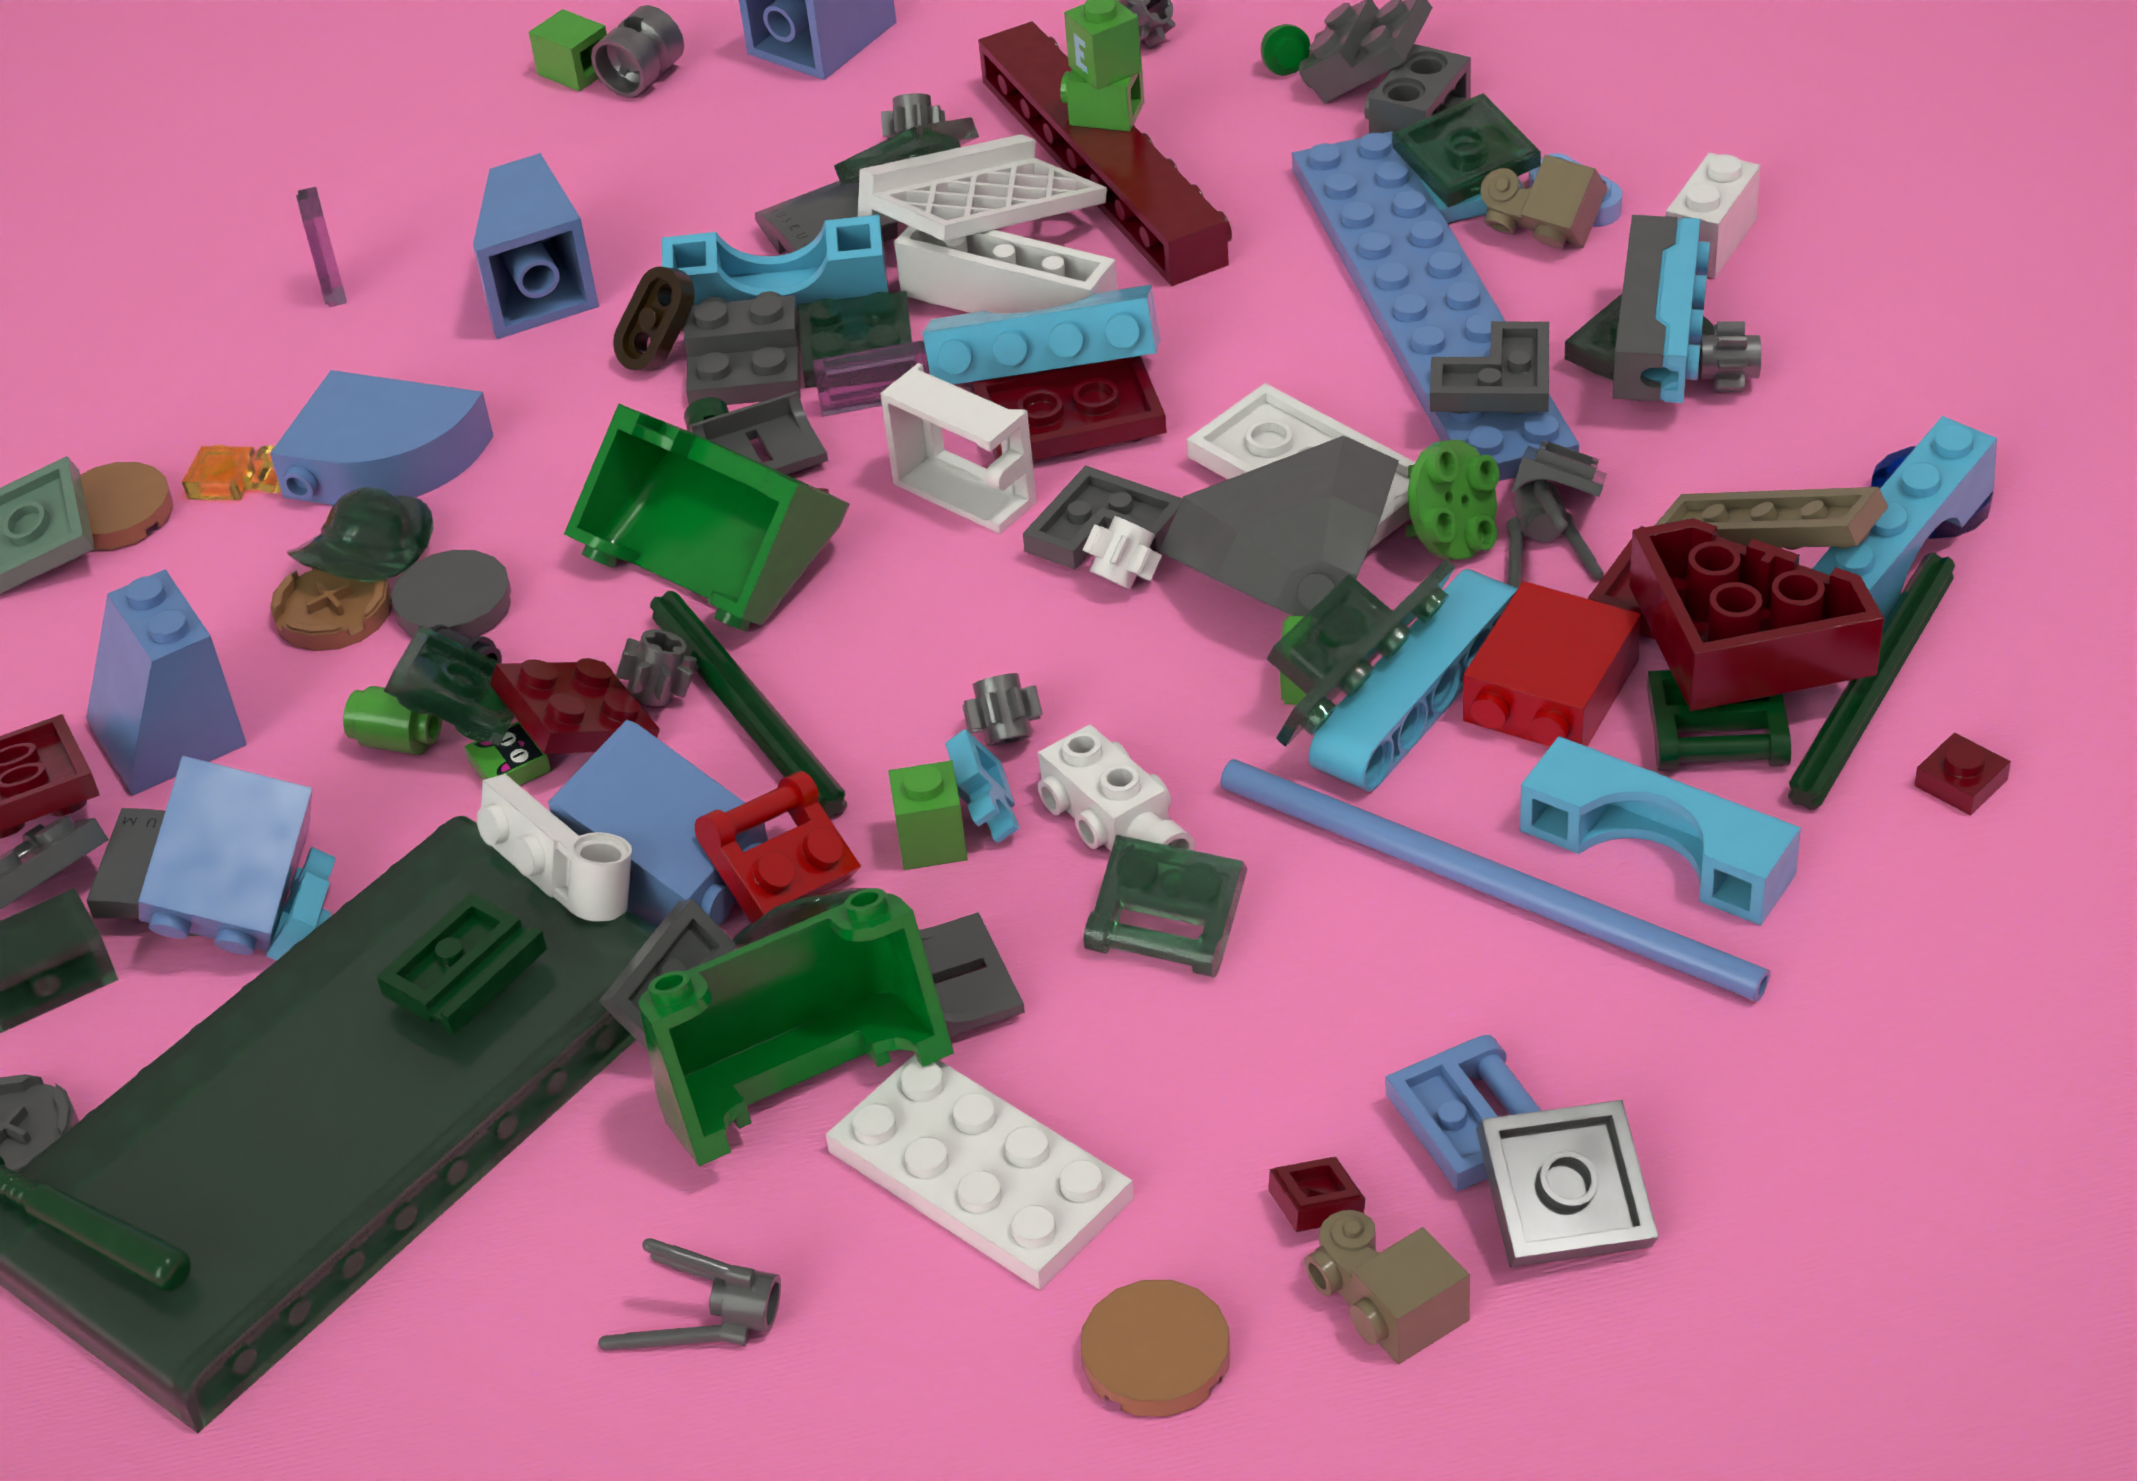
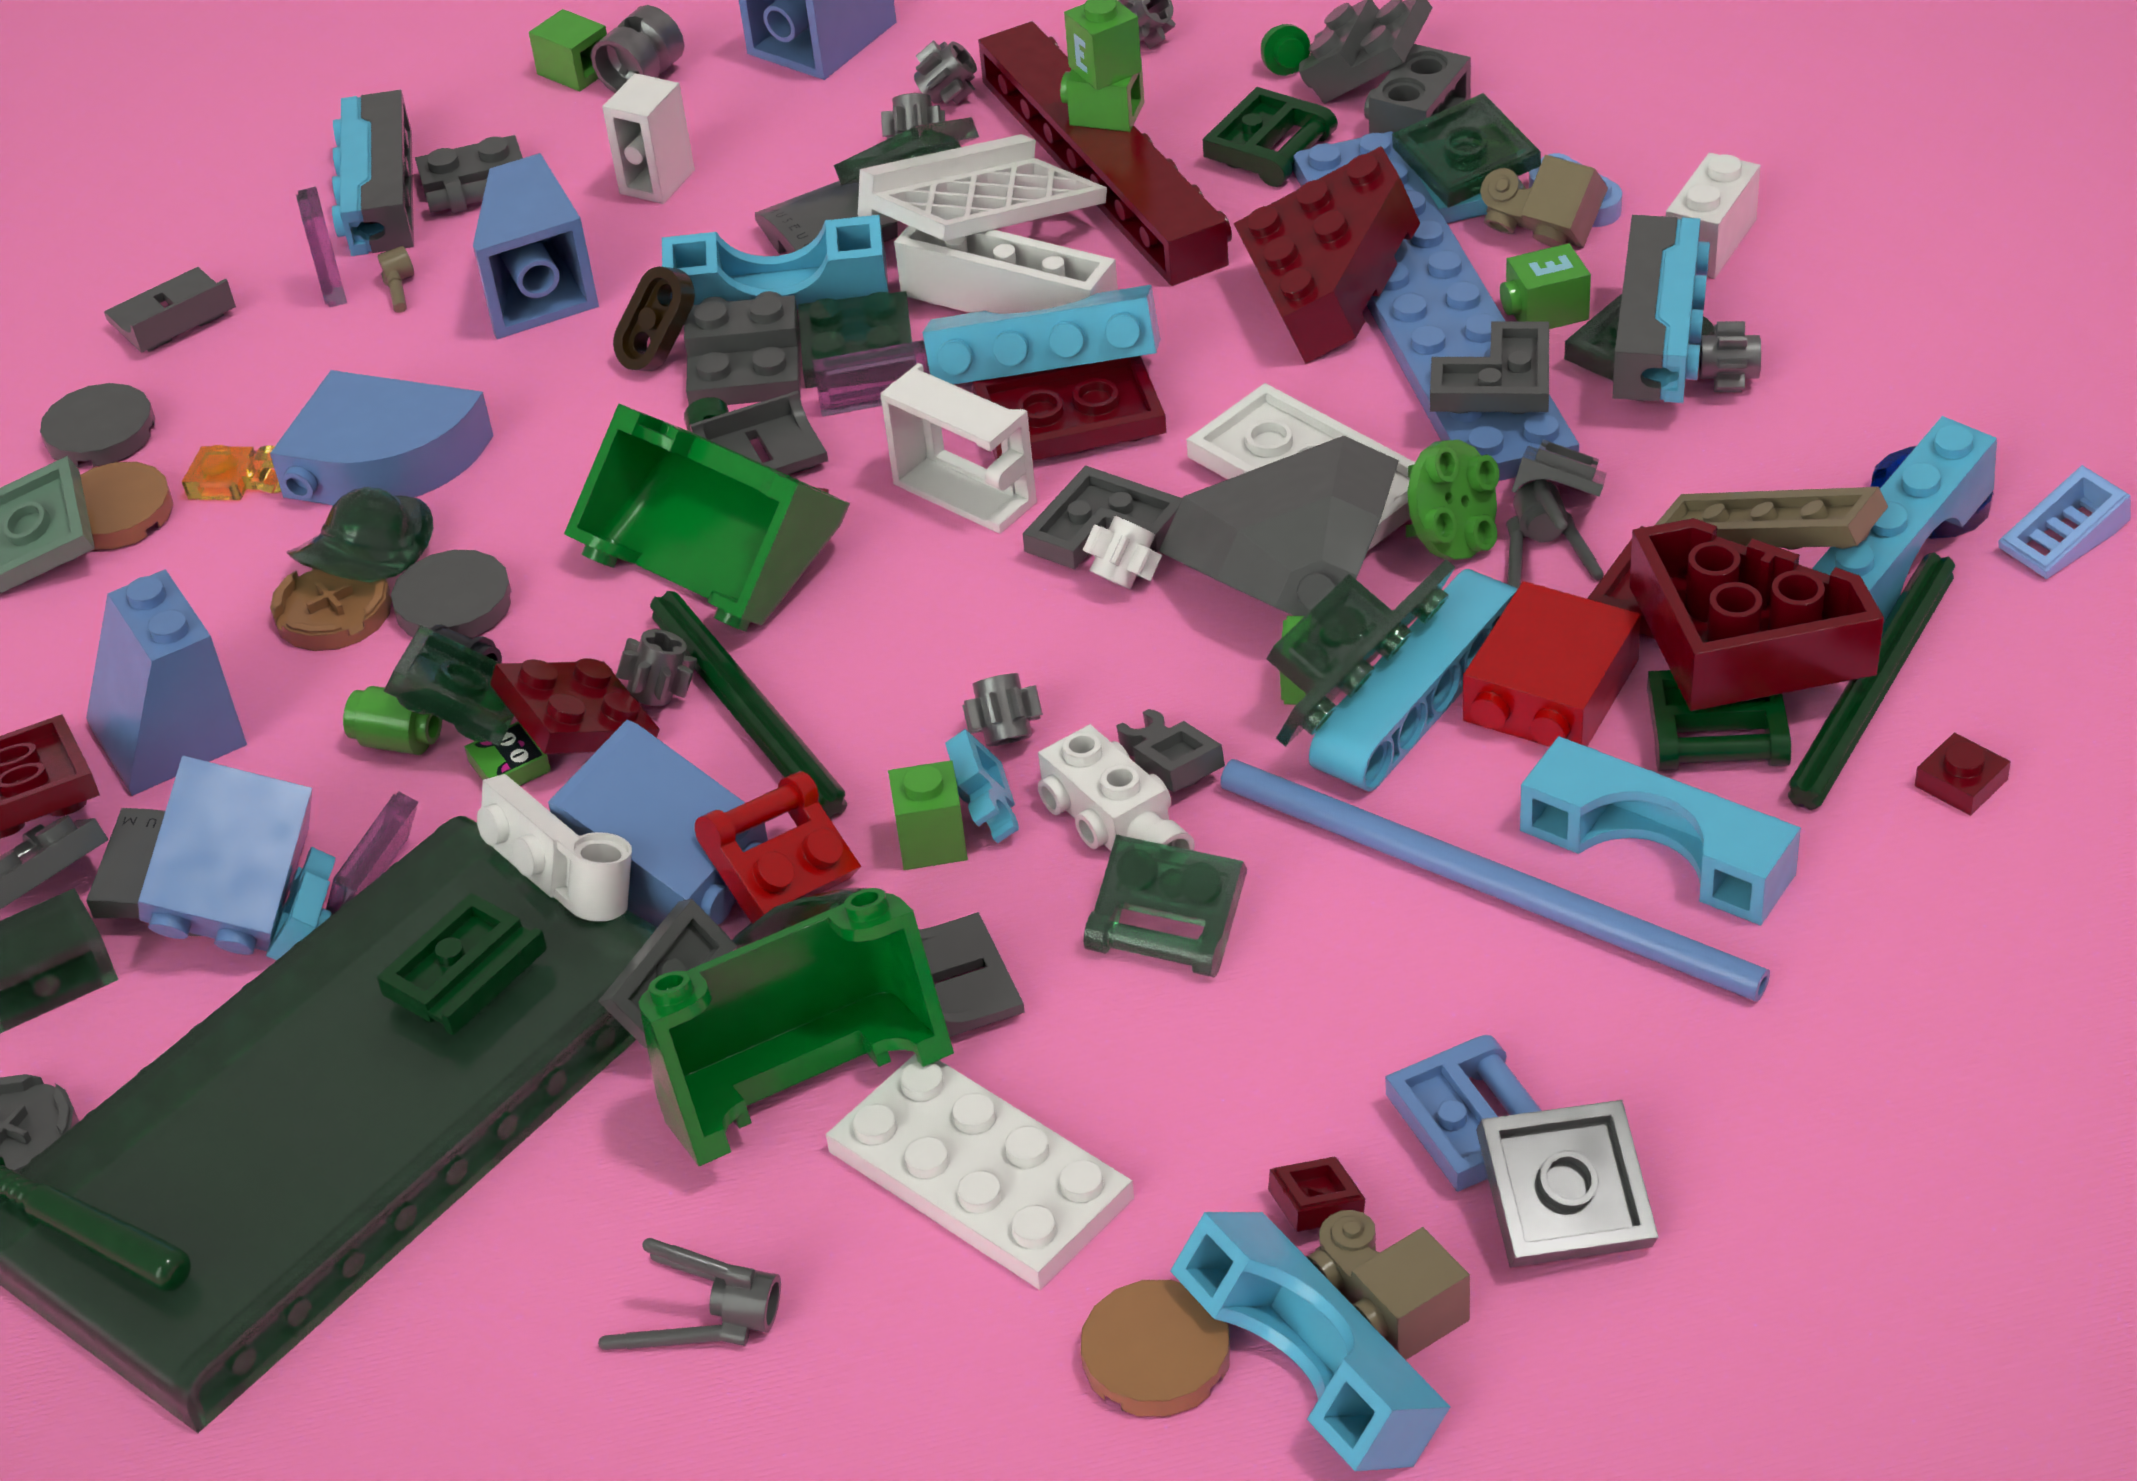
none -> dark grey tile [40,383,155,467]
none -> dark grey piece [104,267,236,353]
none -> clear purple tile [326,792,418,927]
none -> piece [332,89,414,256]
none -> dark tan hand [377,246,414,313]
none -> dark grey plate [415,135,523,213]
none -> brick [602,73,695,204]
none -> flat silver gear [914,40,977,104]
none -> dark grey plate [1116,709,1225,793]
none -> medium azure arch [1170,1212,1451,1472]
none -> dark green plate [1202,87,1338,187]
none -> dark red brick [1233,146,1420,364]
none -> bright green brick [1500,243,1591,329]
none -> light blue slope [1998,465,2131,579]

